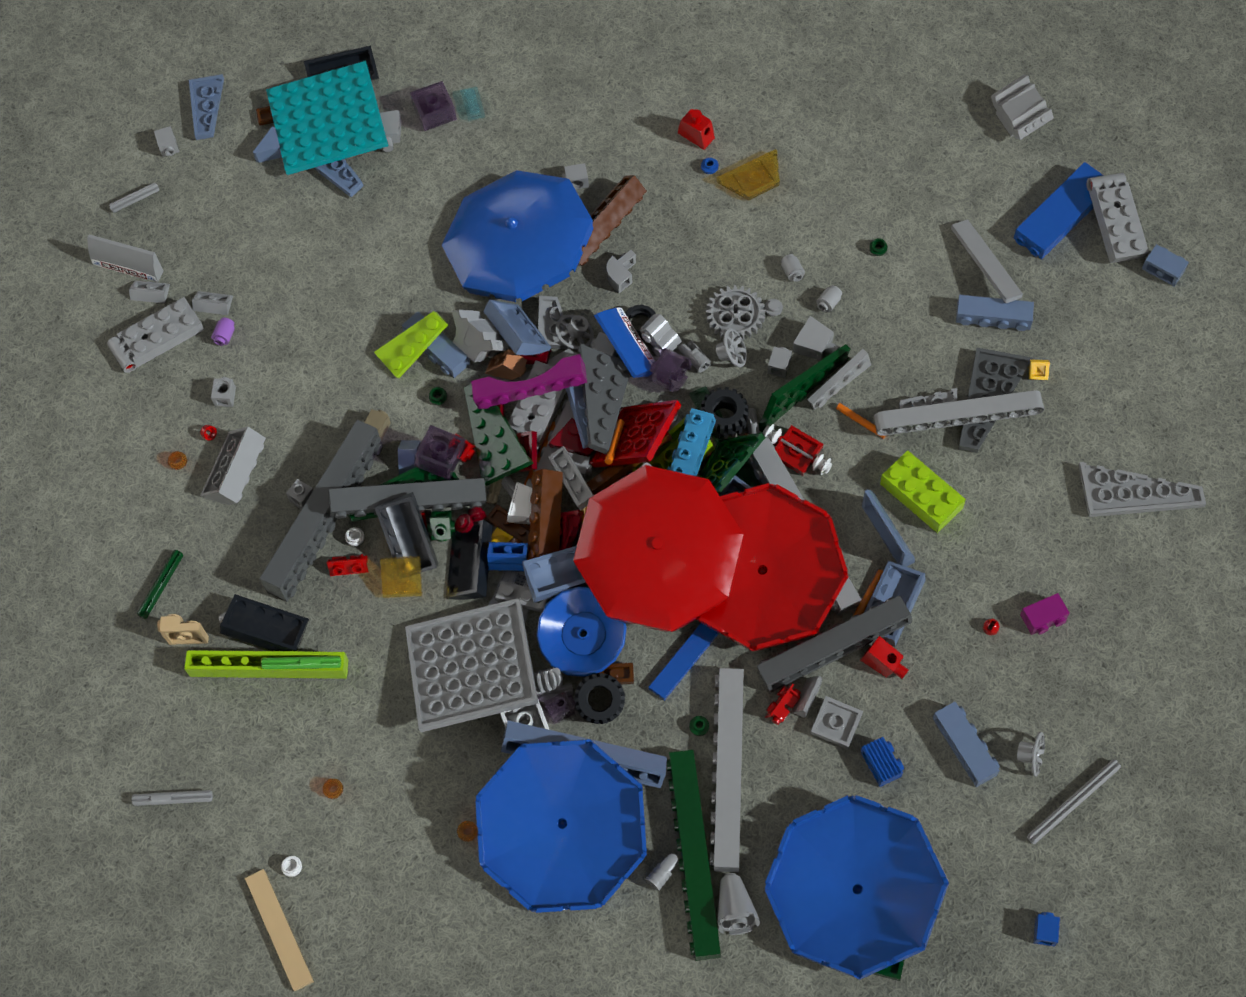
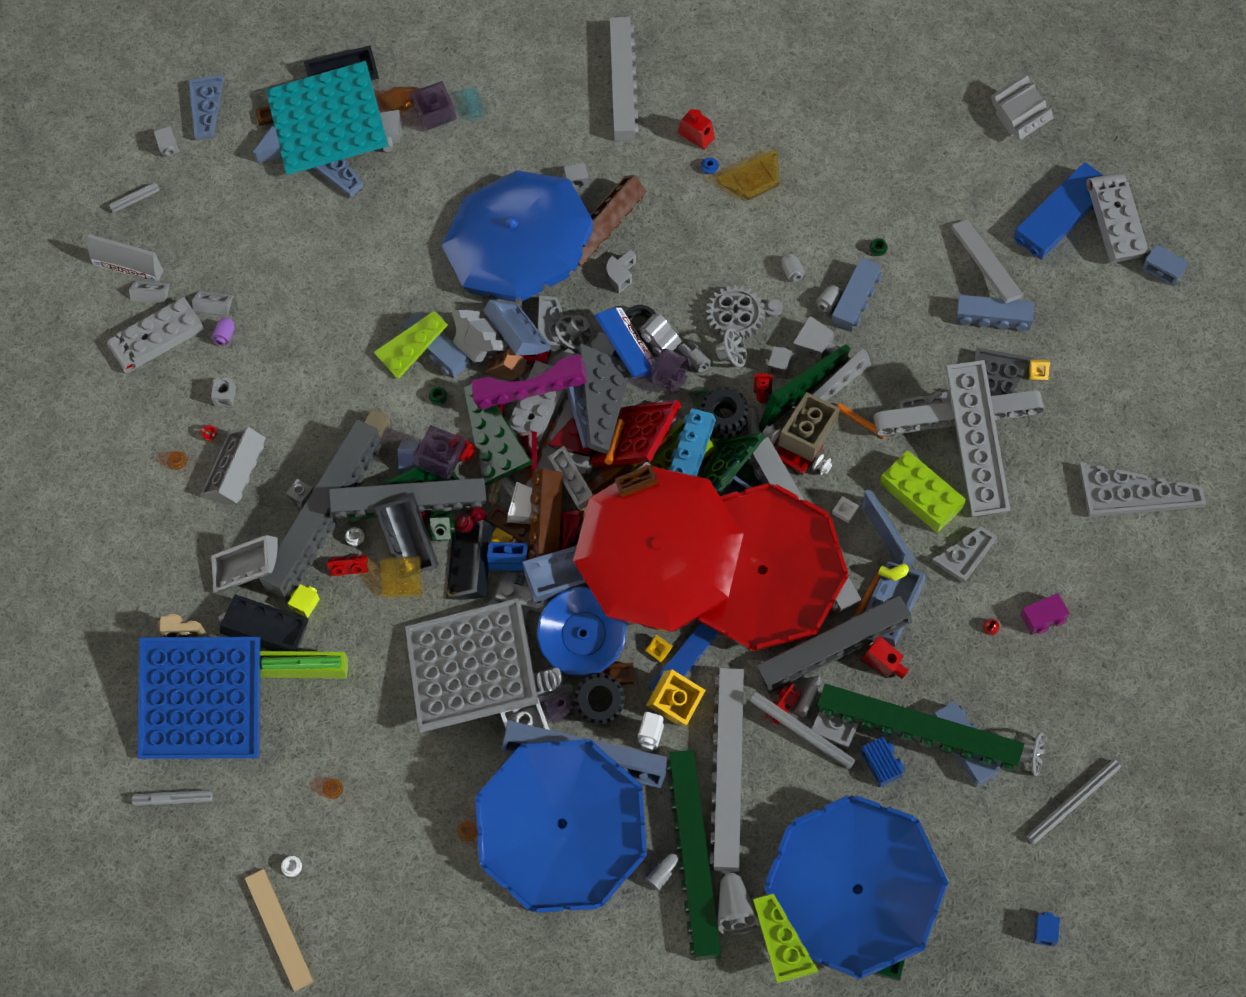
dark green axle [137,550,183,619] -> none
dark green plate [689,716,709,736] -> none
none -> blue plate [138,637,261,759]
none -> light grey slope [211,535,278,593]
none -> neon yellow brick [288,584,320,618]
none -> clear orange slope [381,87,422,116]
none -> light grey brick [610,17,639,141]
none -> reddish brown tile [615,465,658,498]
none -> white brick [638,712,664,752]
none -> yellow tile [645,635,673,662]
none -> yellow brick [646,670,705,726]
none -> light grey axle [750,692,855,769]
none -> red hinge [753,373,773,404]
none -> lime wing [753,894,819,984]
none -> dark tan brick [778,392,840,462]
none -> dark green brick [818,684,1025,772]
none -> sand blue brick [831,258,883,332]
none -> white plate [832,496,859,524]
none -> neon yellow arm [878,564,909,581]
none -> light grey wing [932,527,997,583]
none -> light grey plate [946,360,1011,517]

